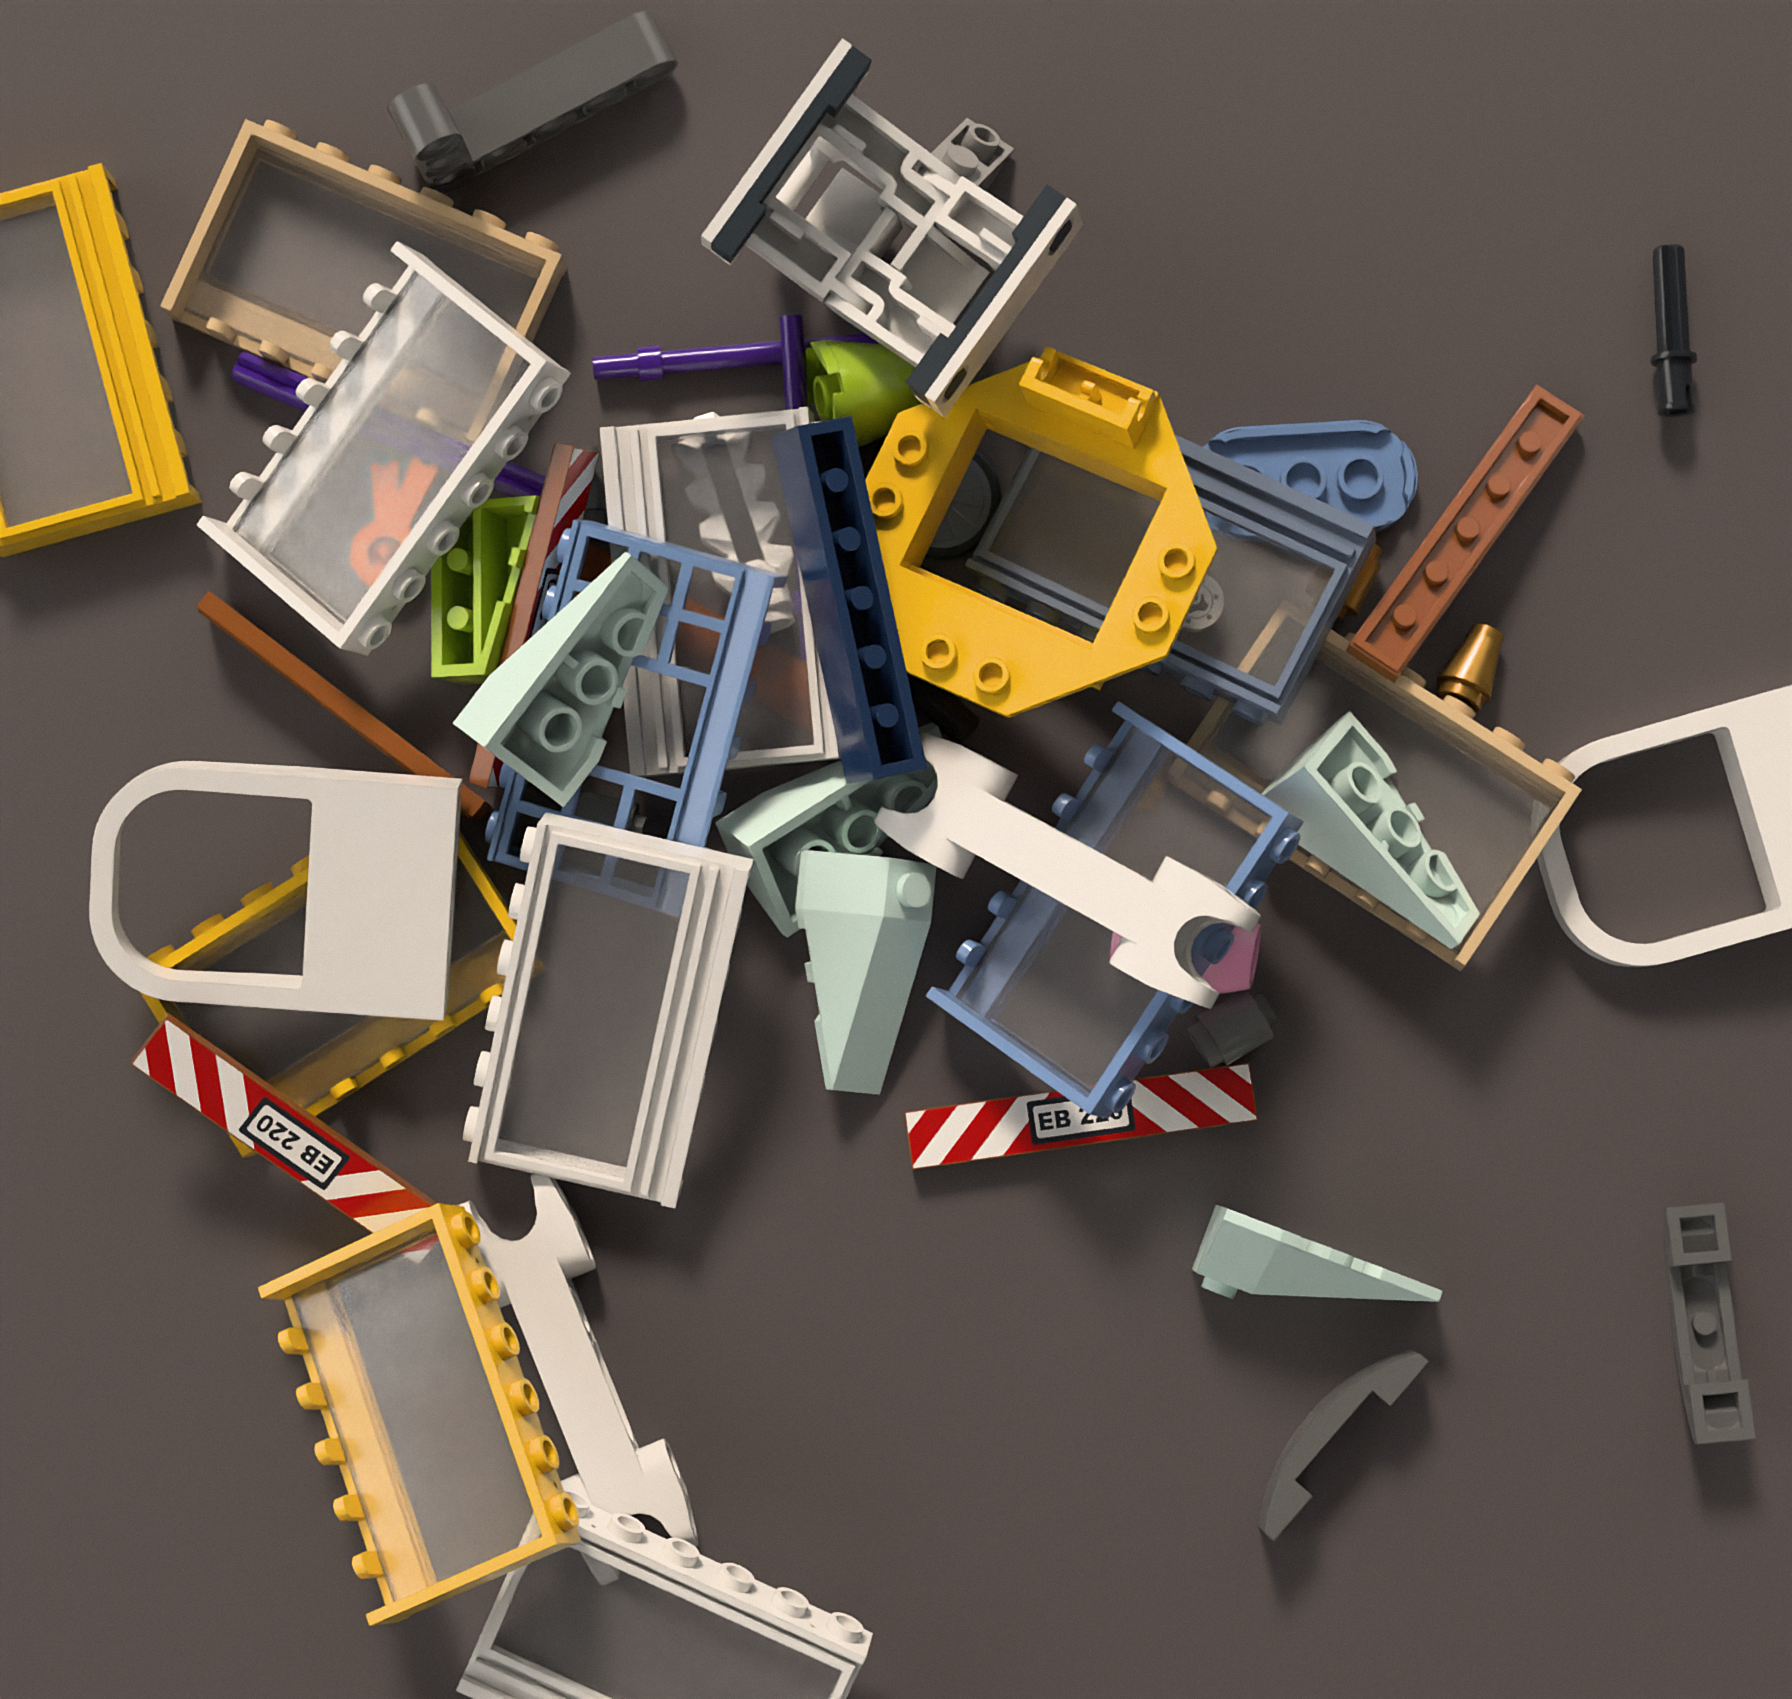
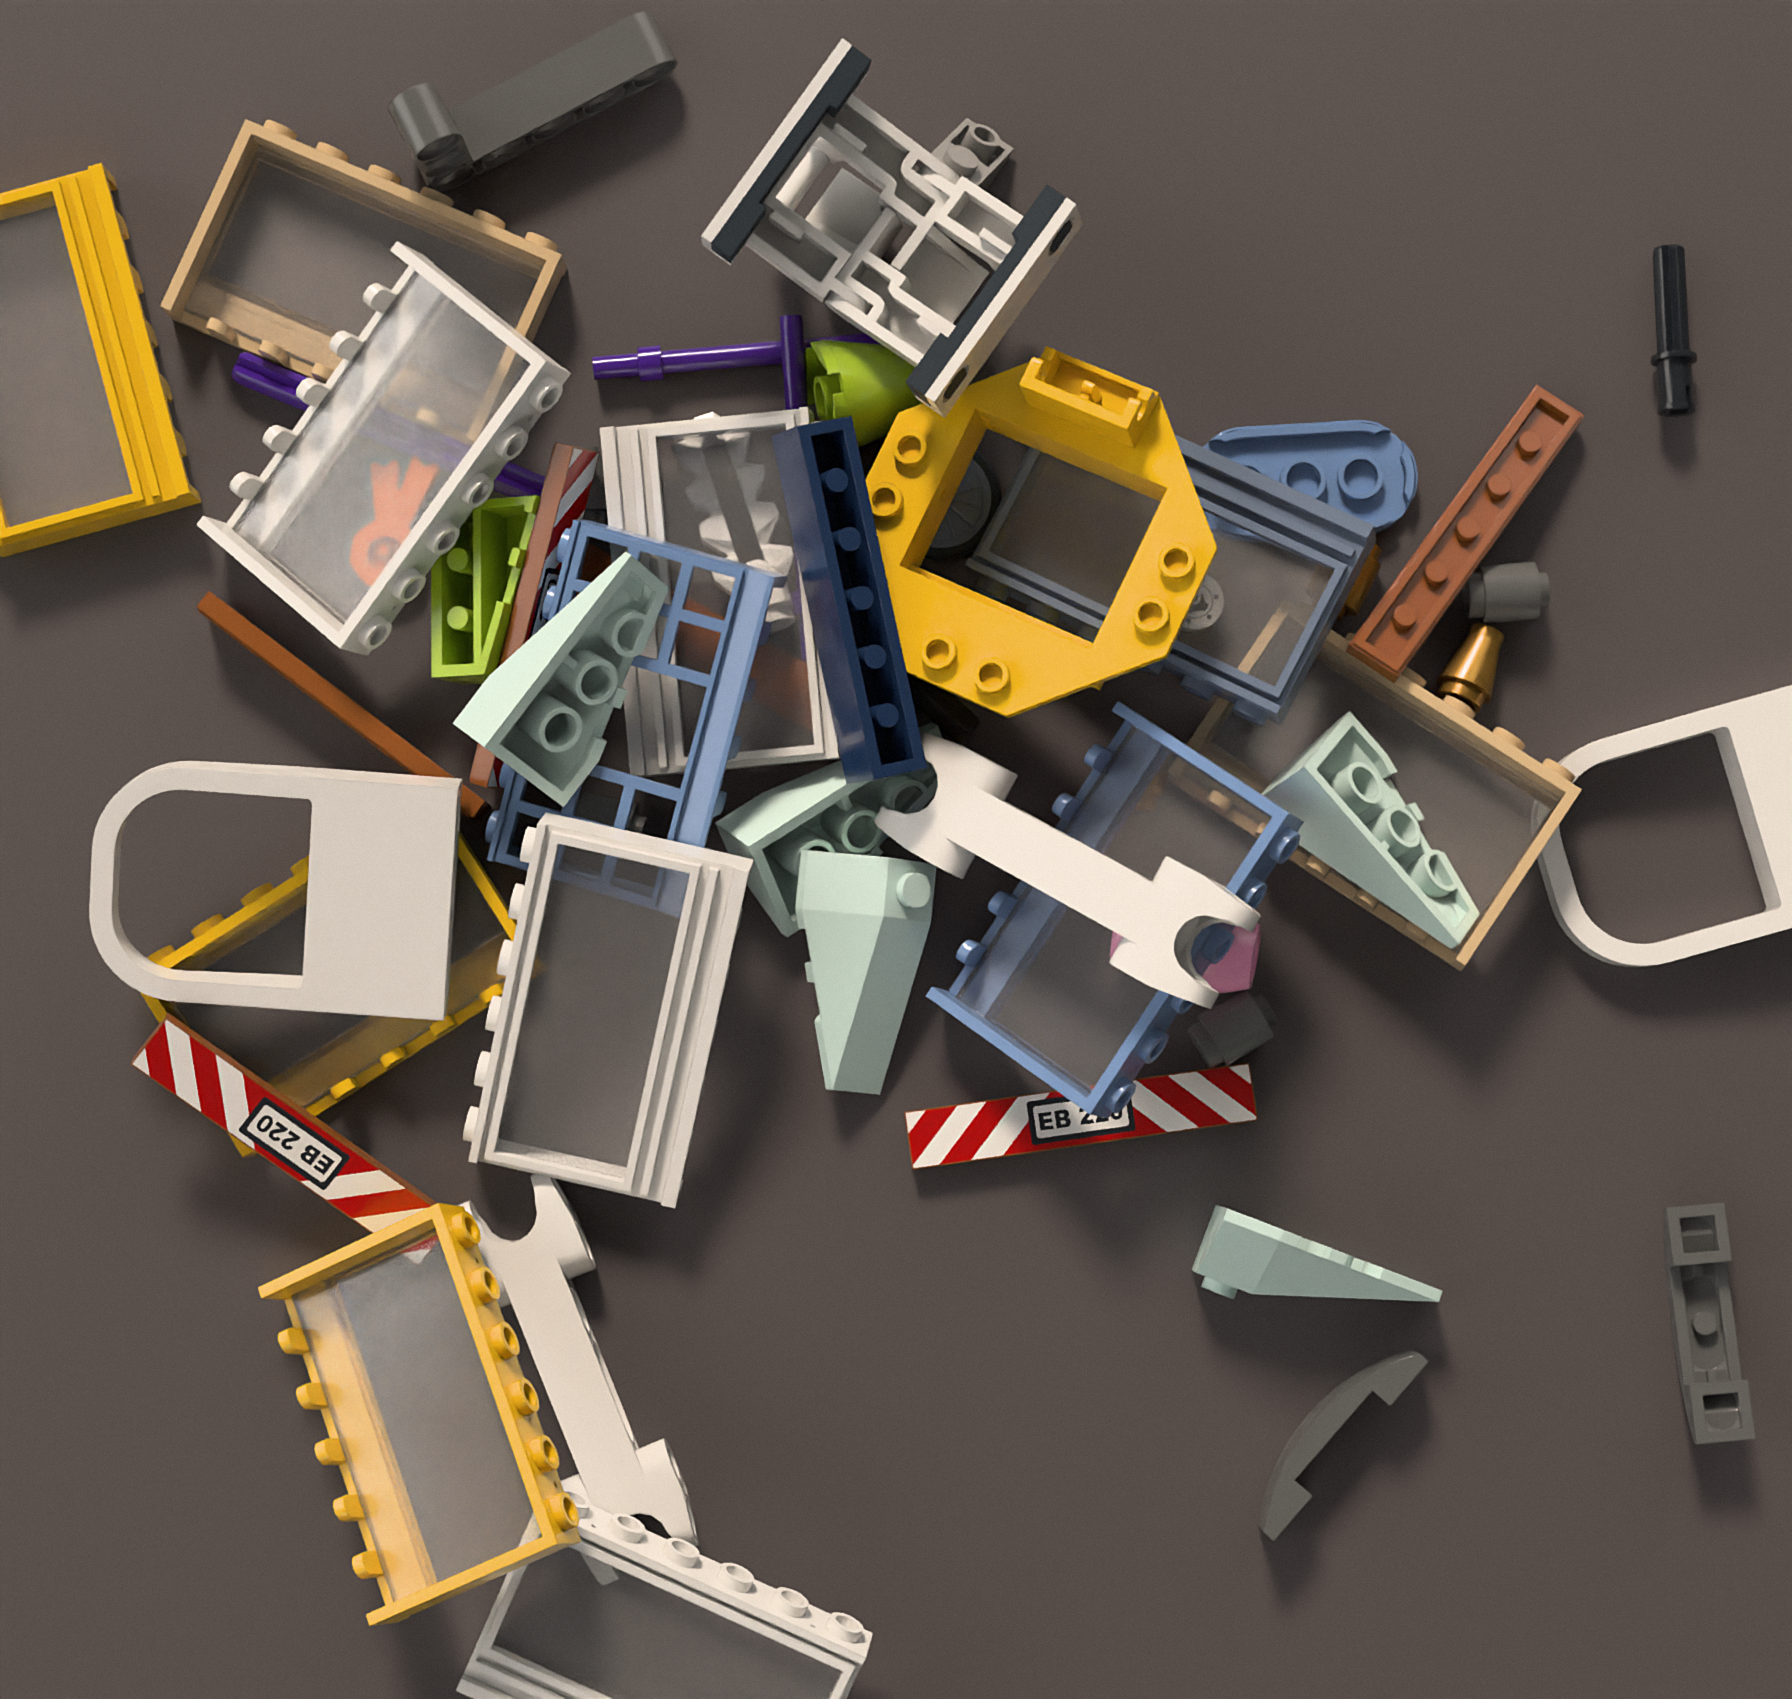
none -> dark grey brick [1462,562,1550,623]

